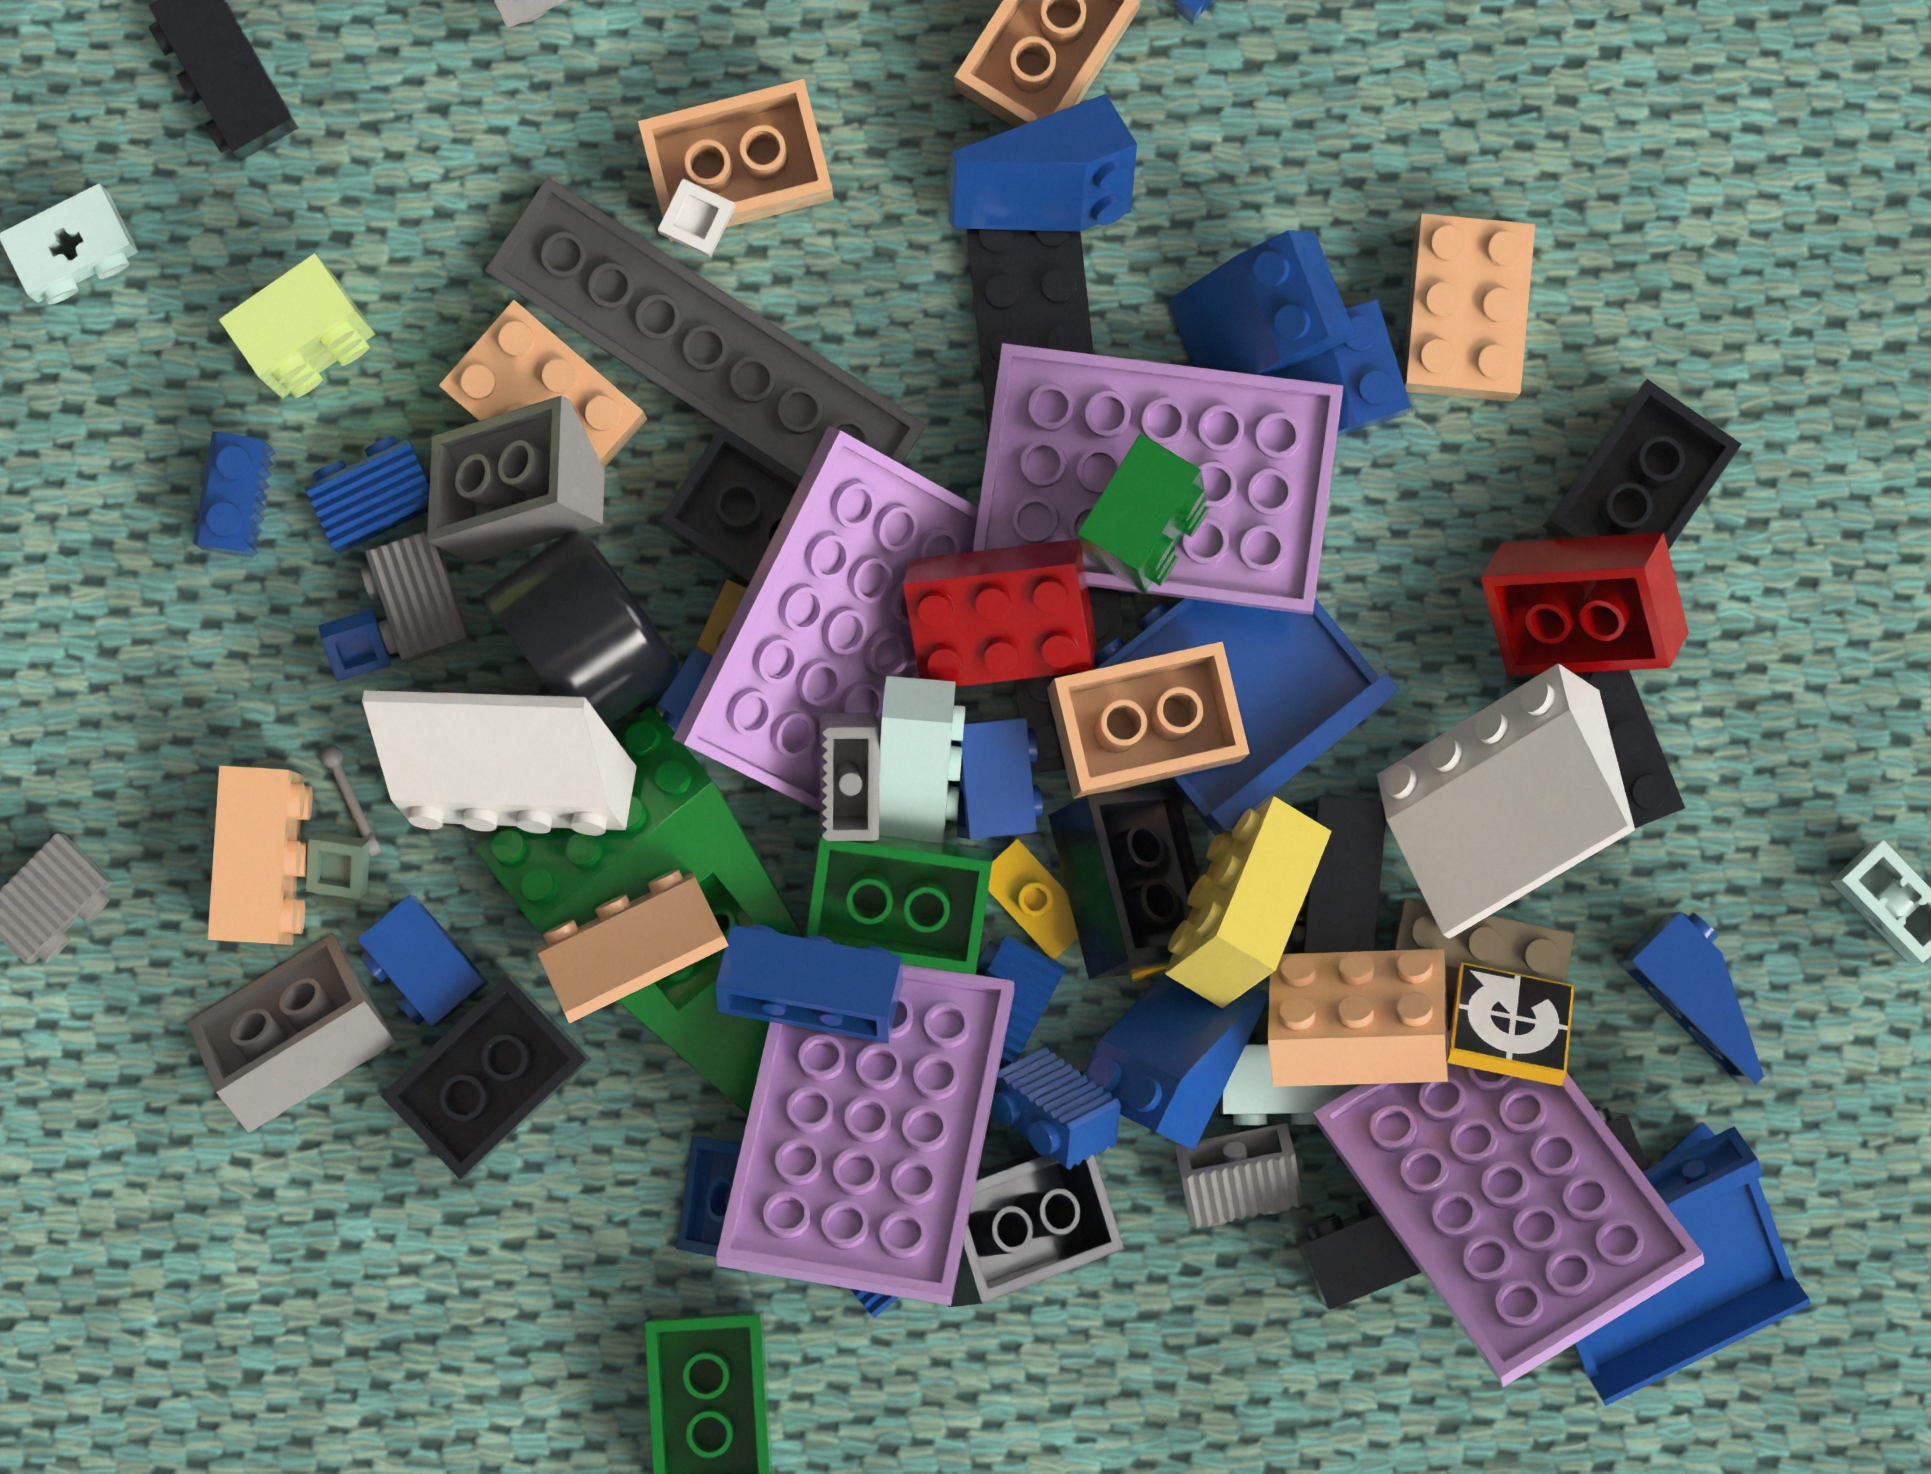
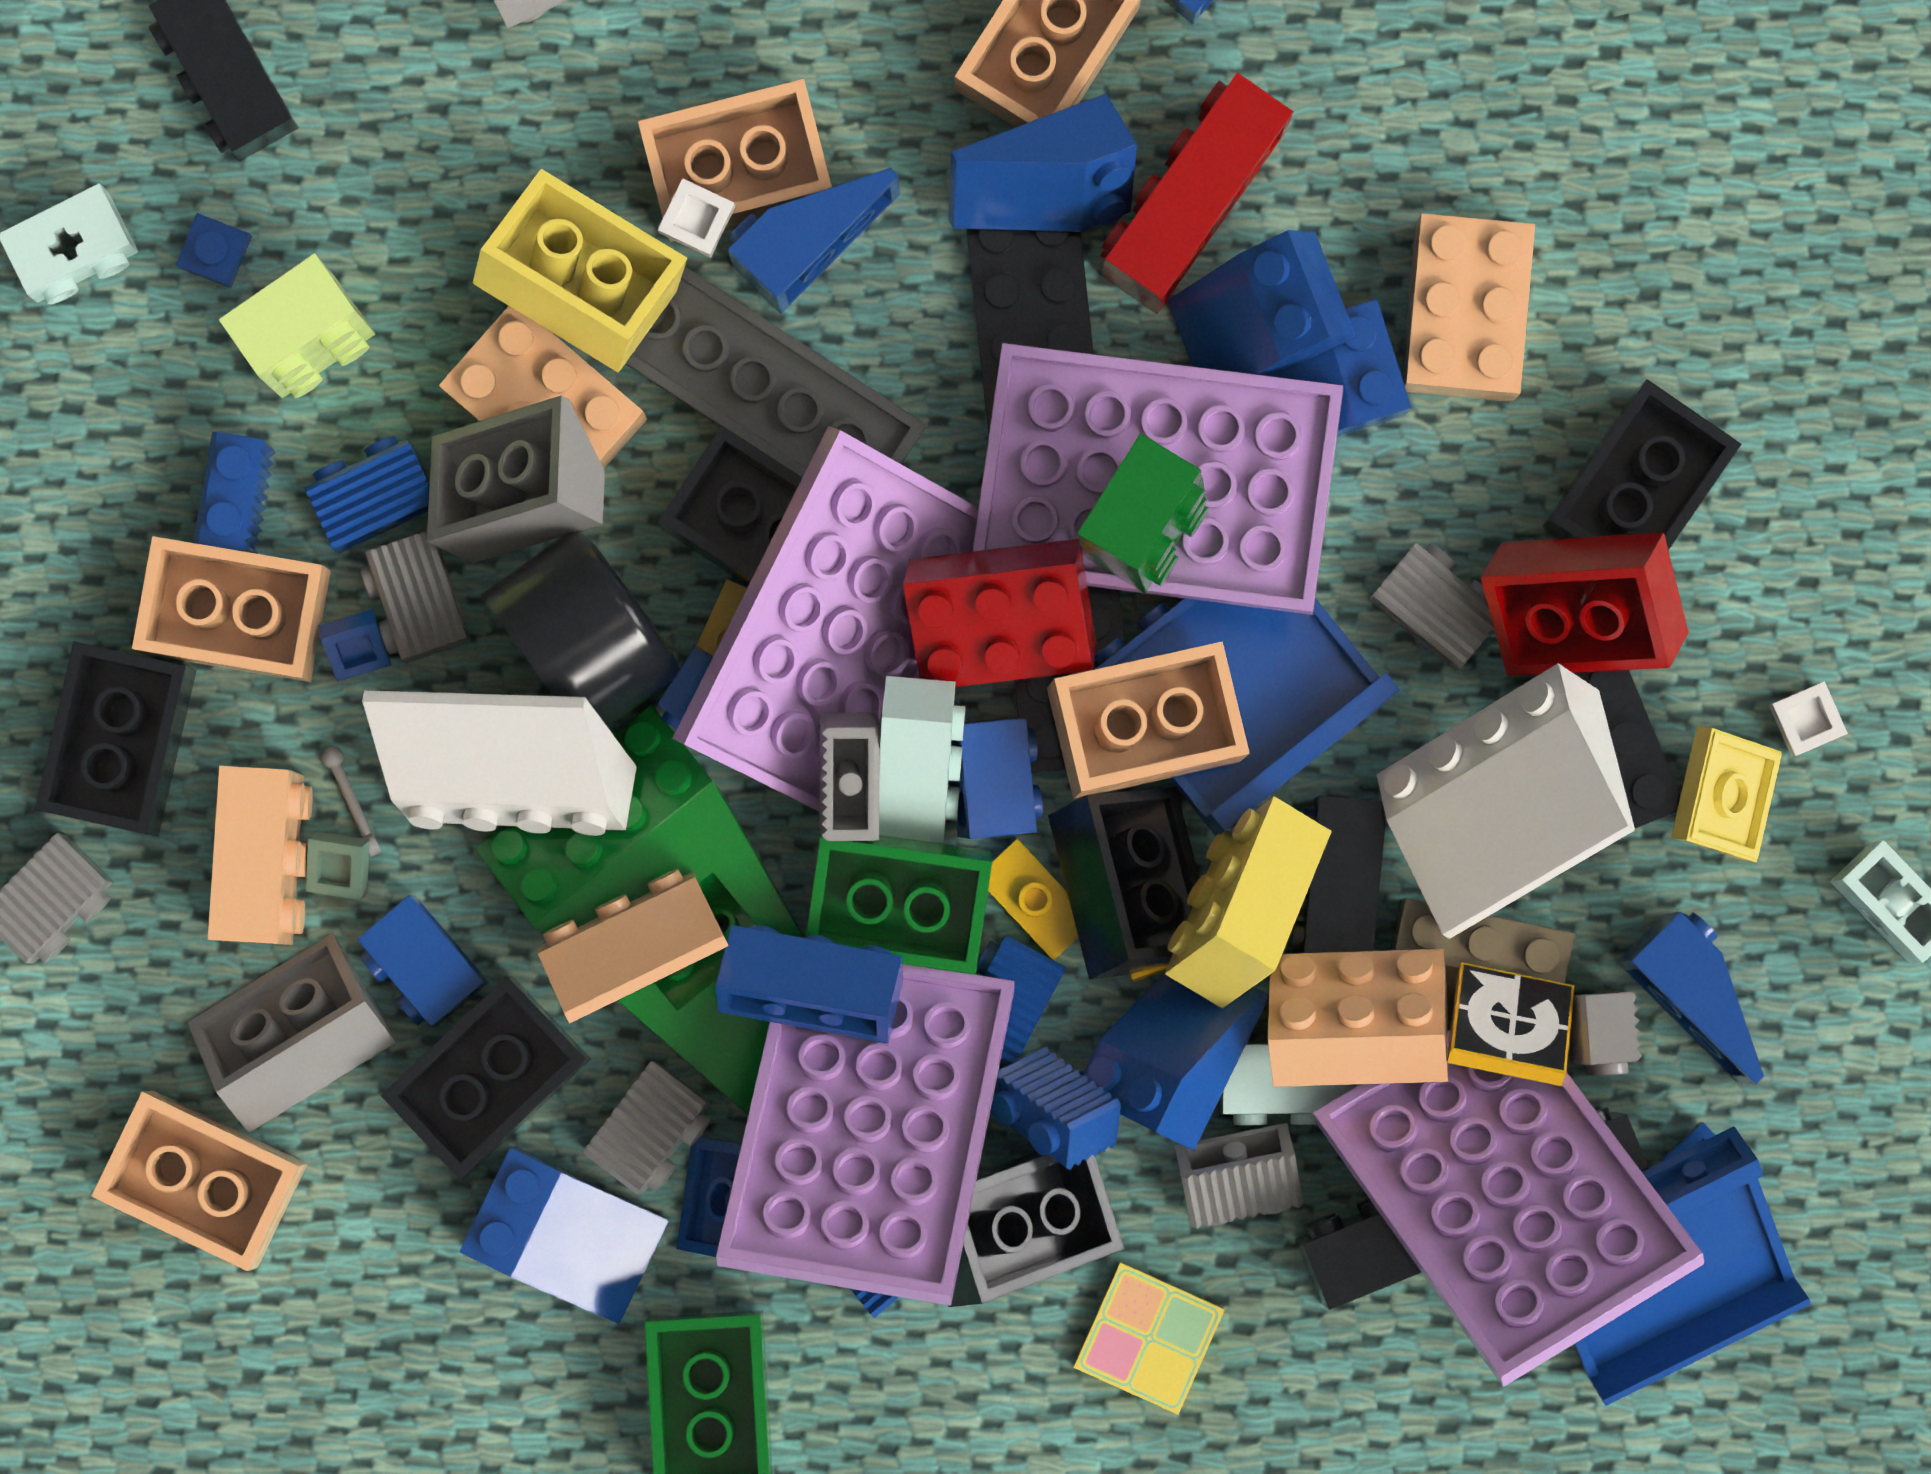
none -> black brick [35,641,196,837]
none -> light nougat brick [91,1090,307,1271]
none -> light nougat brick [132,536,331,683]
none -> blue plate [176,213,252,288]
none -> slope [459,1146,670,1324]
none -> light yellow brick [472,169,687,373]
none -> light grey brick [582,1061,712,1195]
none -> blue slope [728,168,900,314]
none -> tile [1073,1262,1225,1415]
none -> red brick [1100,72,1294,314]
none -> light grey brick [1369,543,1494,672]
none -> light grey brick [1569,992,1642,1076]
none -> light yellow tile [1671,726,1782,862]
none -> white plate [1769,681,1848,757]

